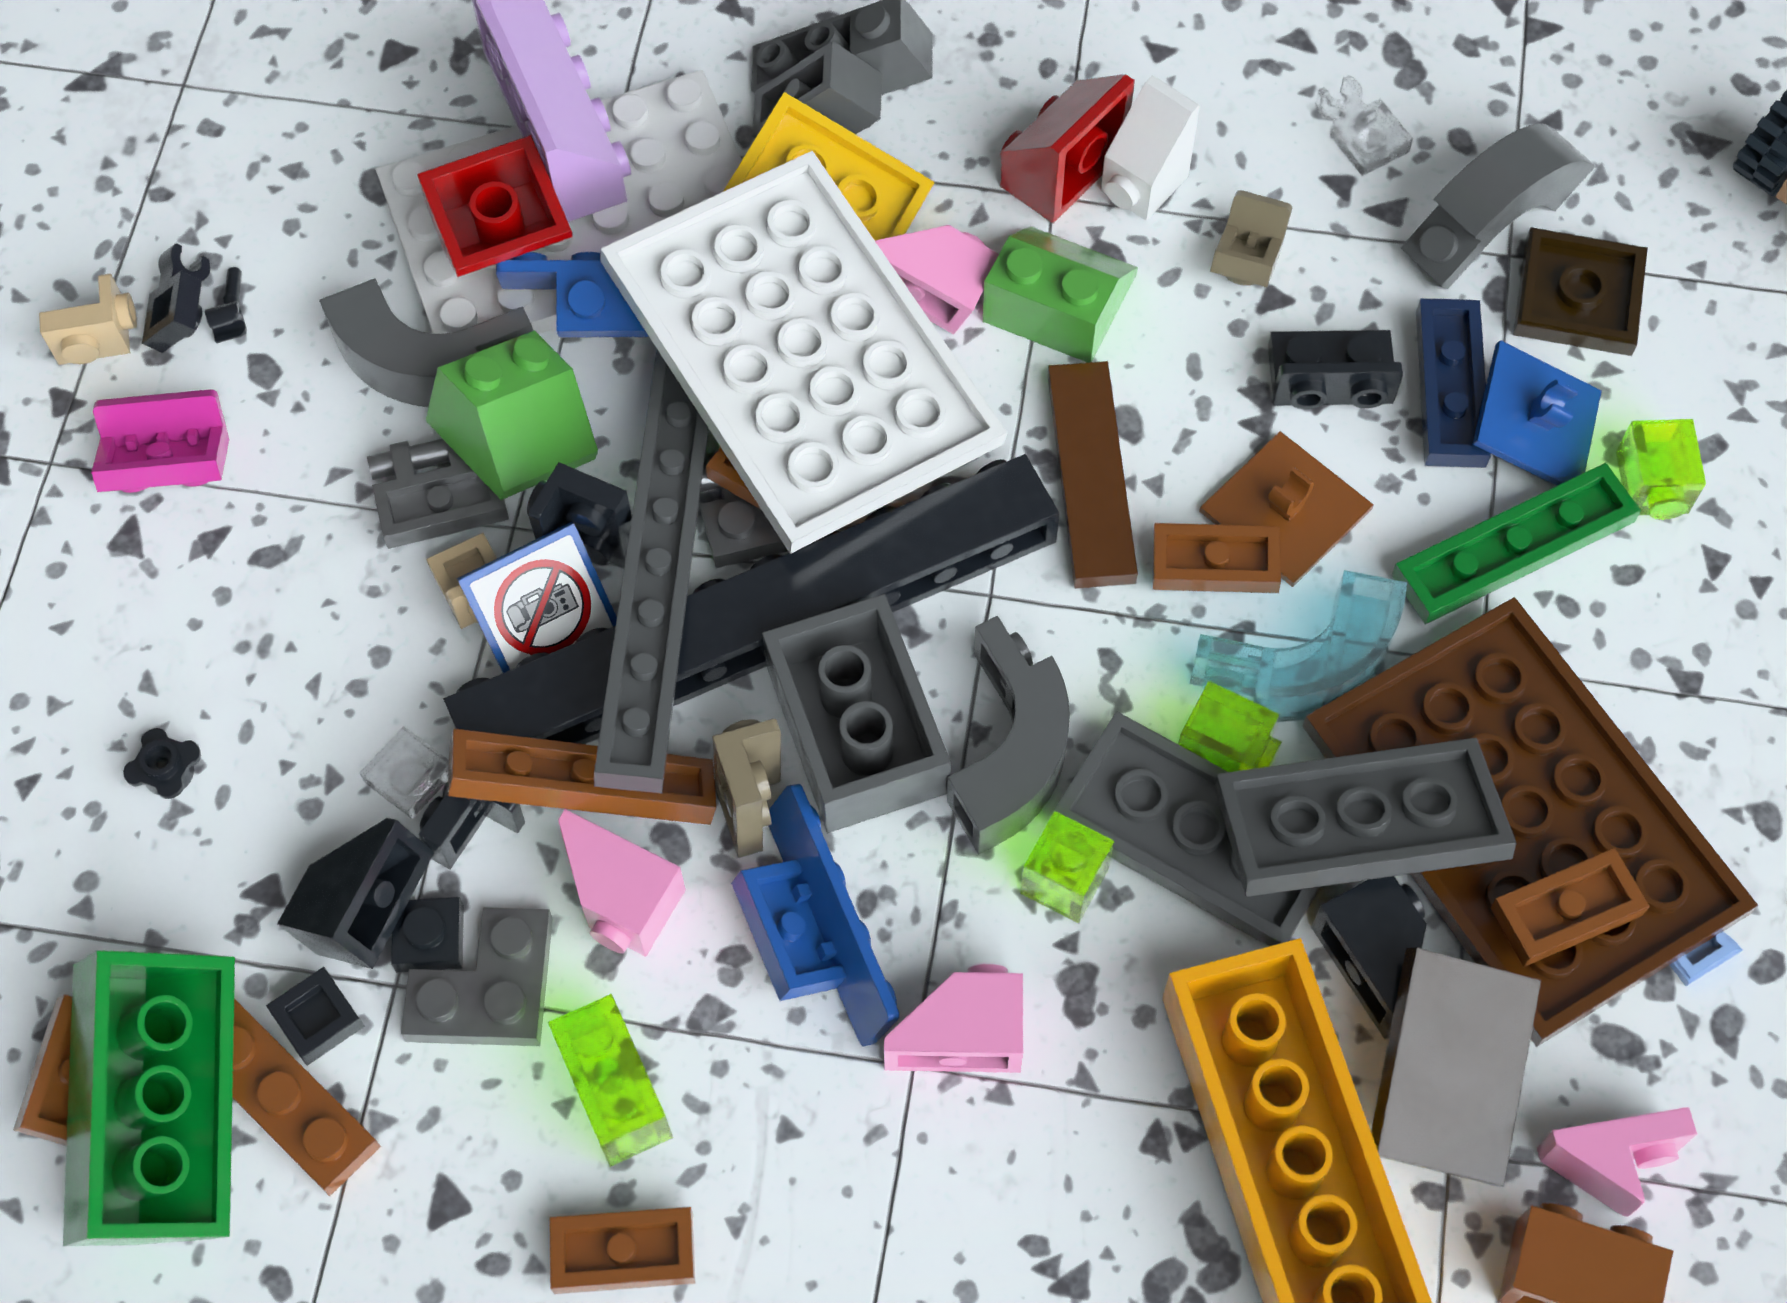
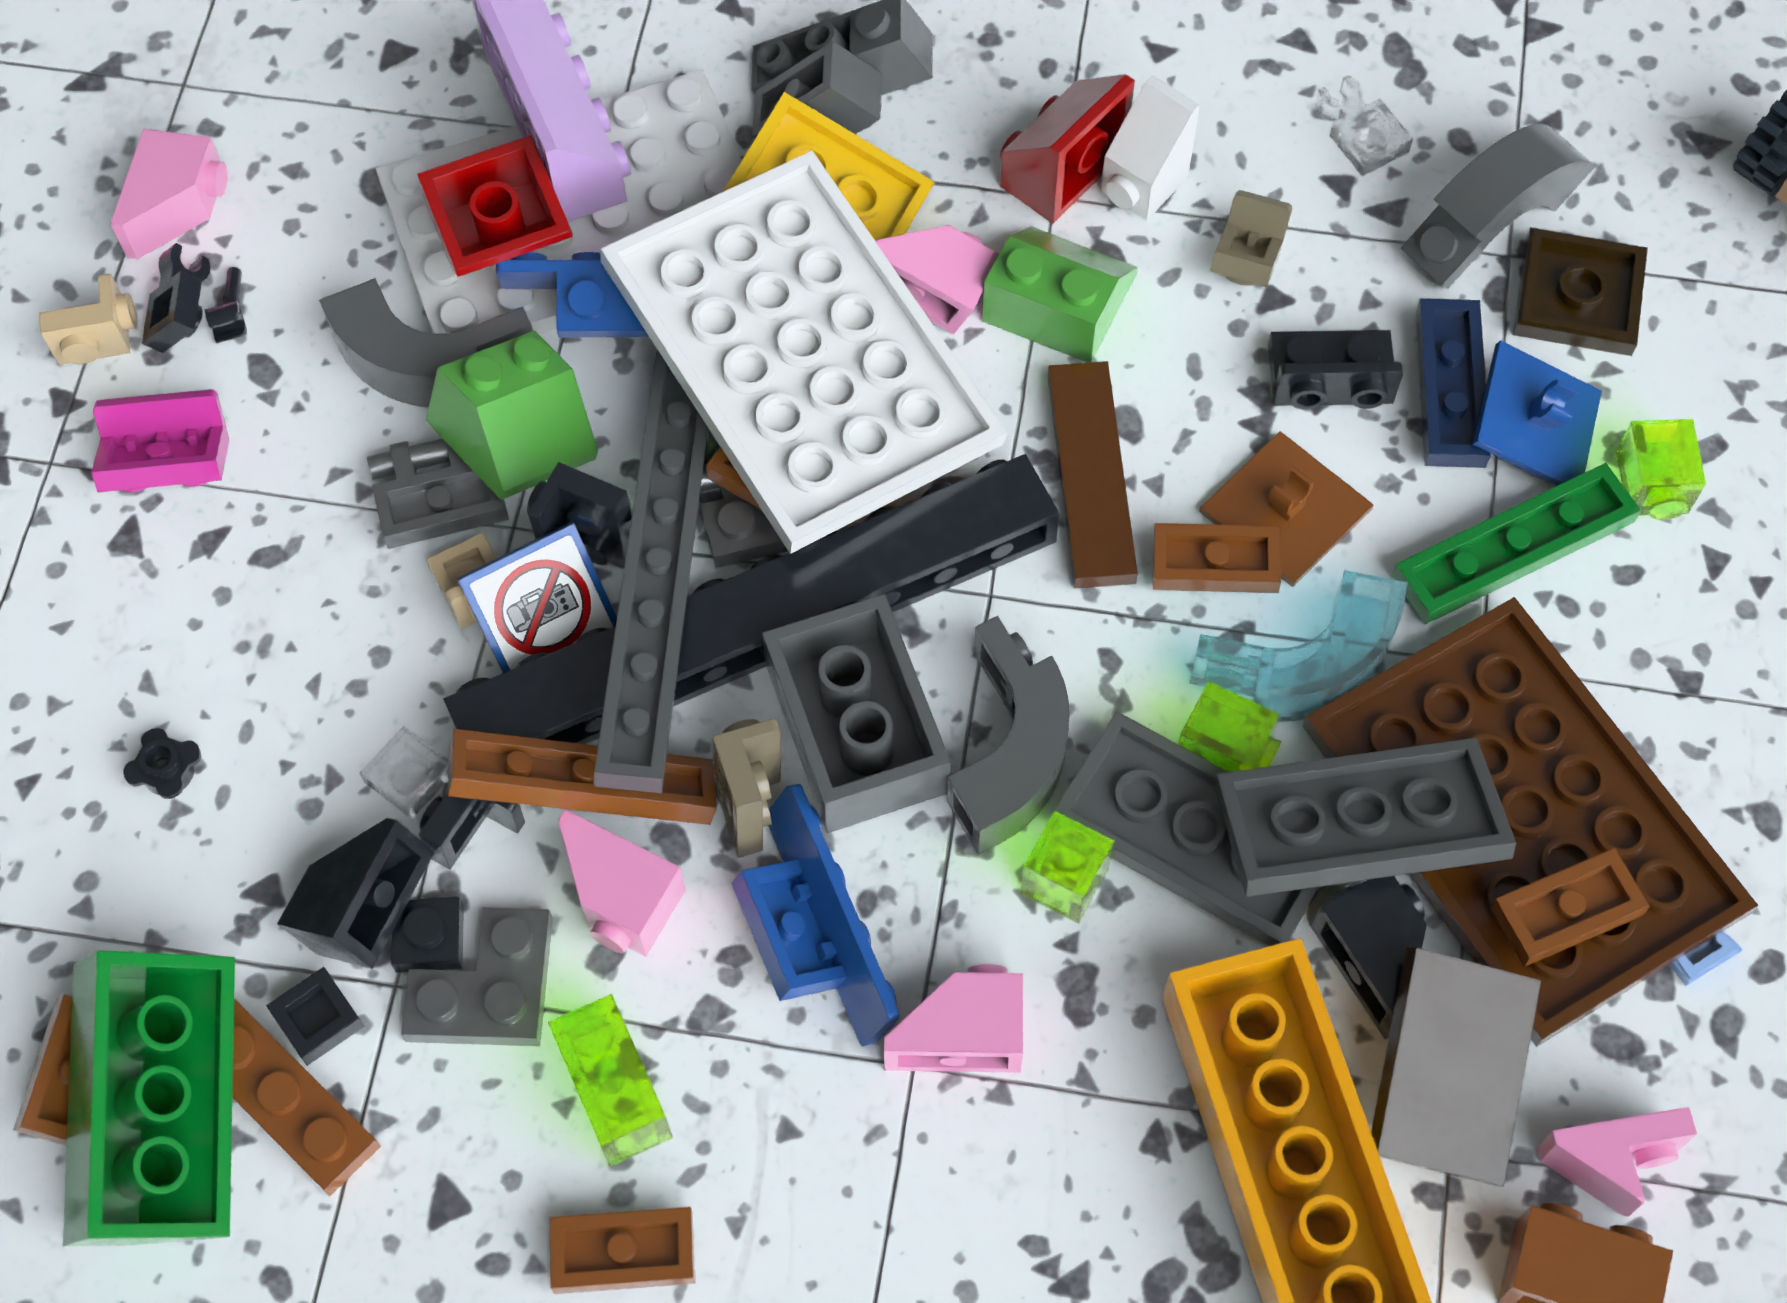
none -> bright pink slope [110,129,228,259]

